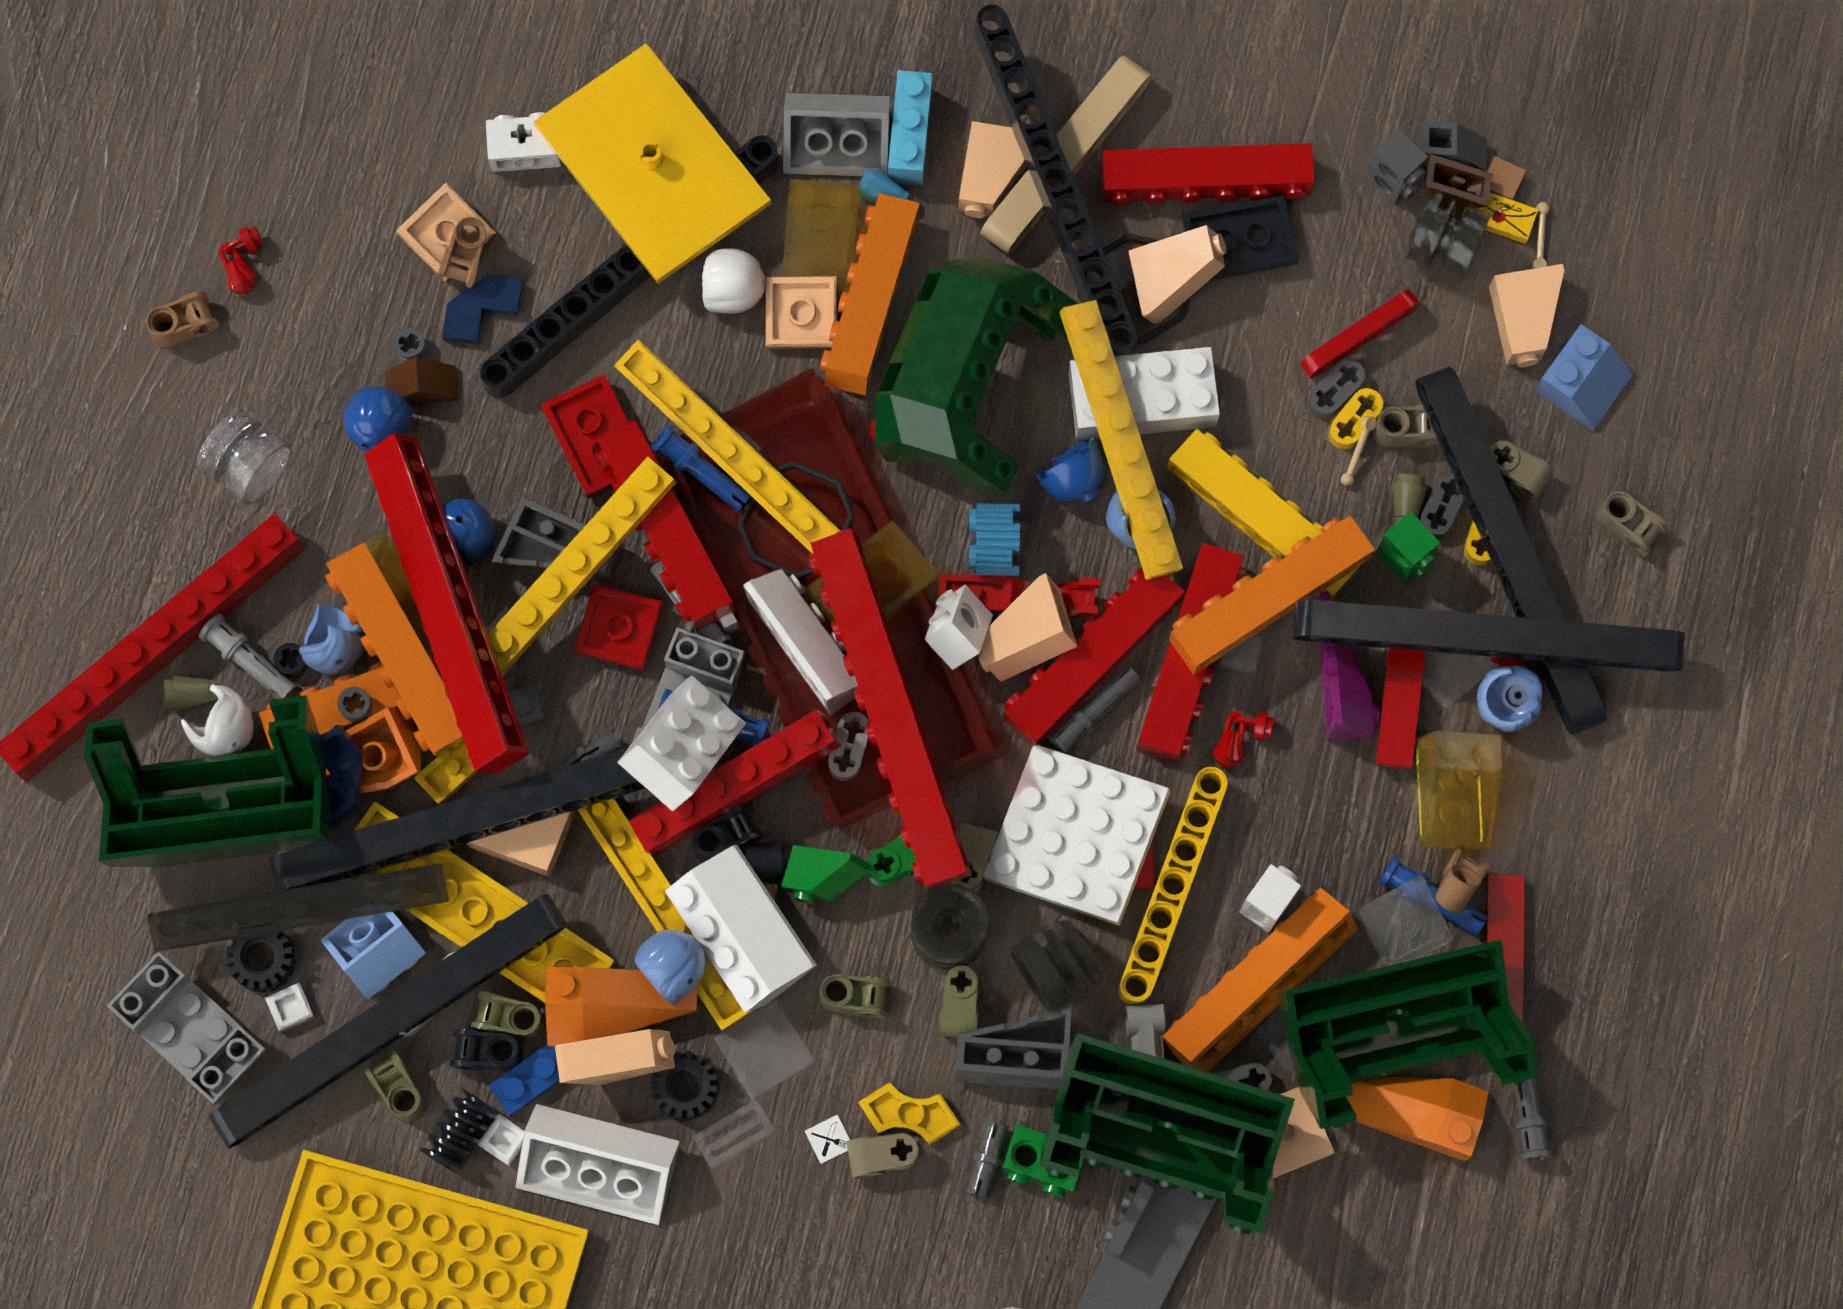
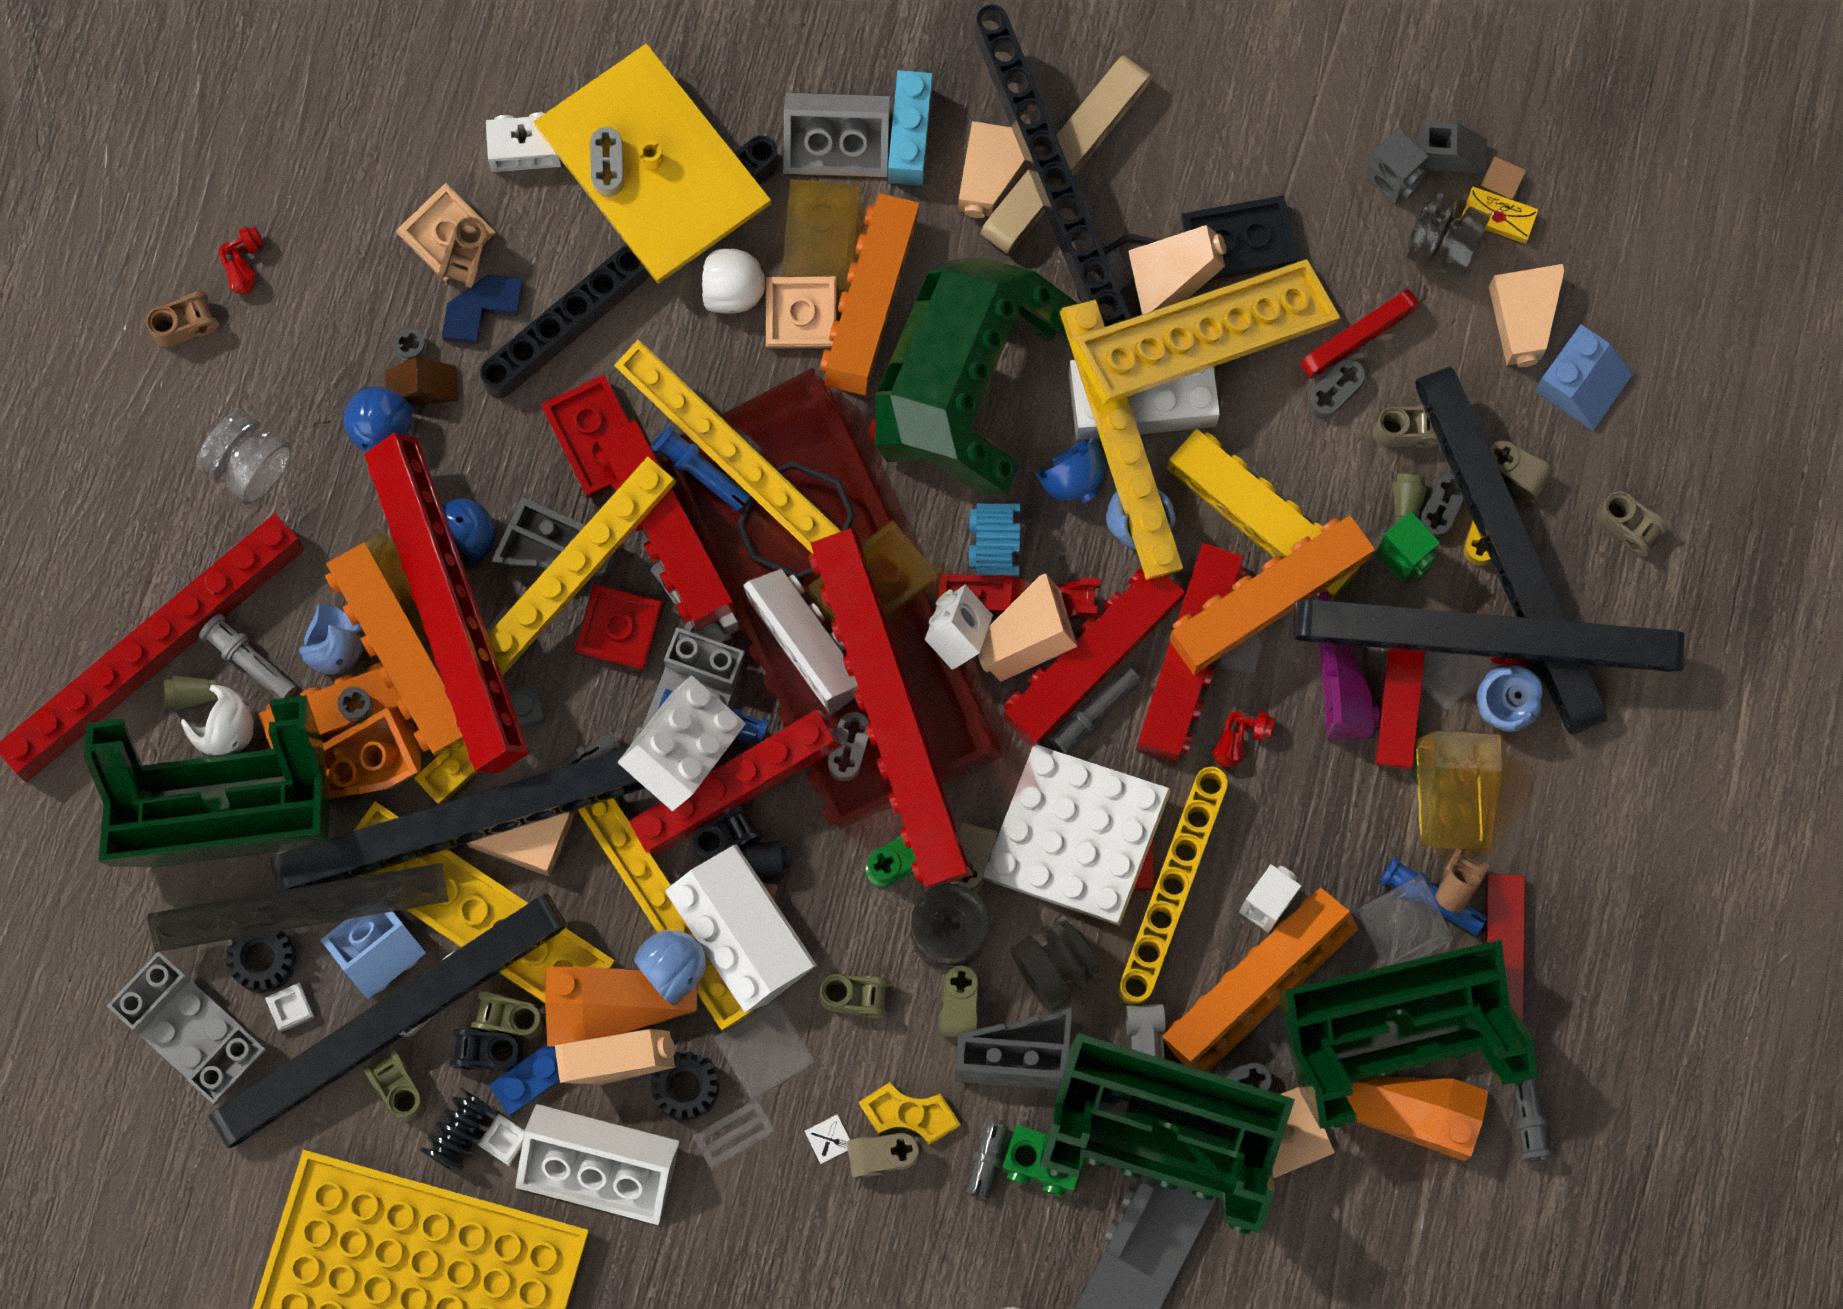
black bush [274,643,308,678] -> none
dark blue tile [310,725,363,828] -> none
green slope [781,845,871,905] -> none
dark azure cone [855,168,909,204] -> none
red brick [1101,143,1314,206] -> none
yellow beam [1328,388,1383,450] -> none
tan hinge [1341,415,1377,486] -> none
reddish brown slope [1422,154,1493,208] -> none
tan hinge [1532,202,1550,269] -> none
none -> light grey beam [590,127,624,196]
none -> yellow plate [1071,259,1340,405]

